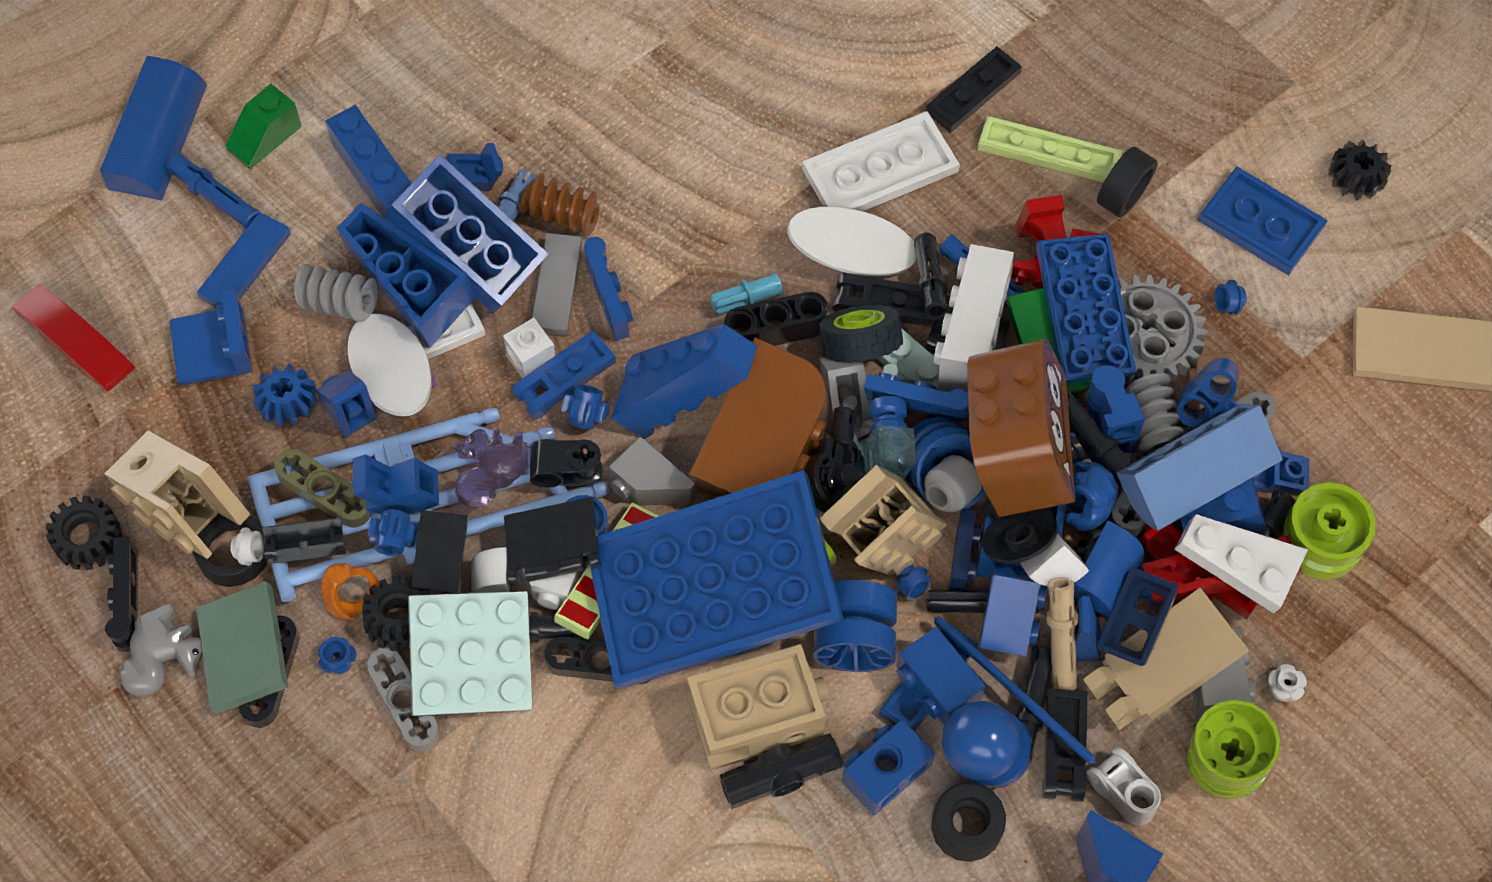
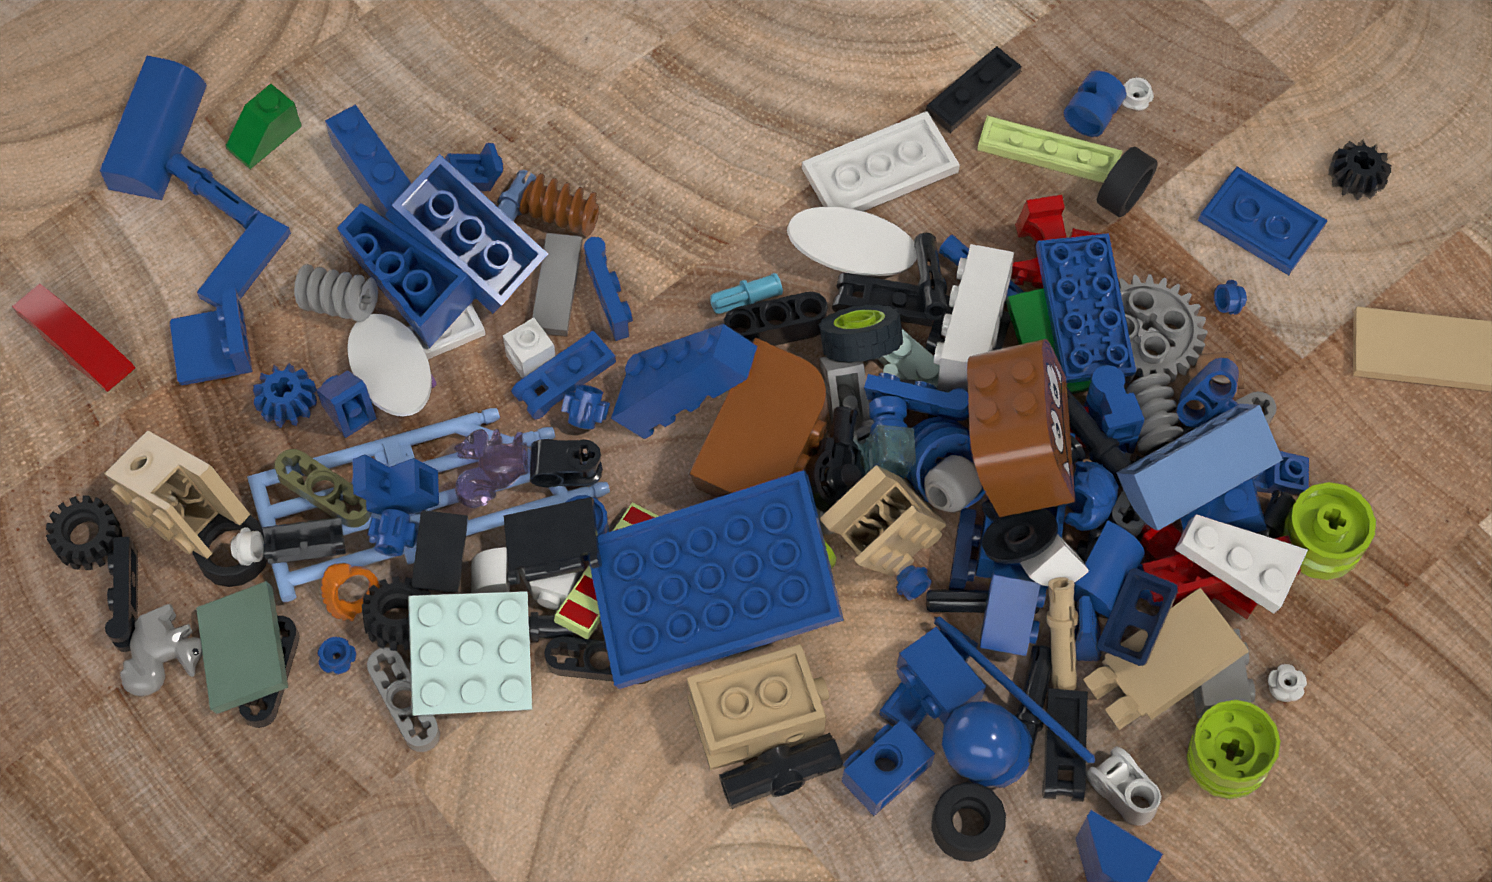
light grey slope [609,437,696,506] -> none
blue wheel [813,580,897,672] -> none
none -> blue wheel [1063,70,1127,137]
none -> white plate [1122,78,1153,111]

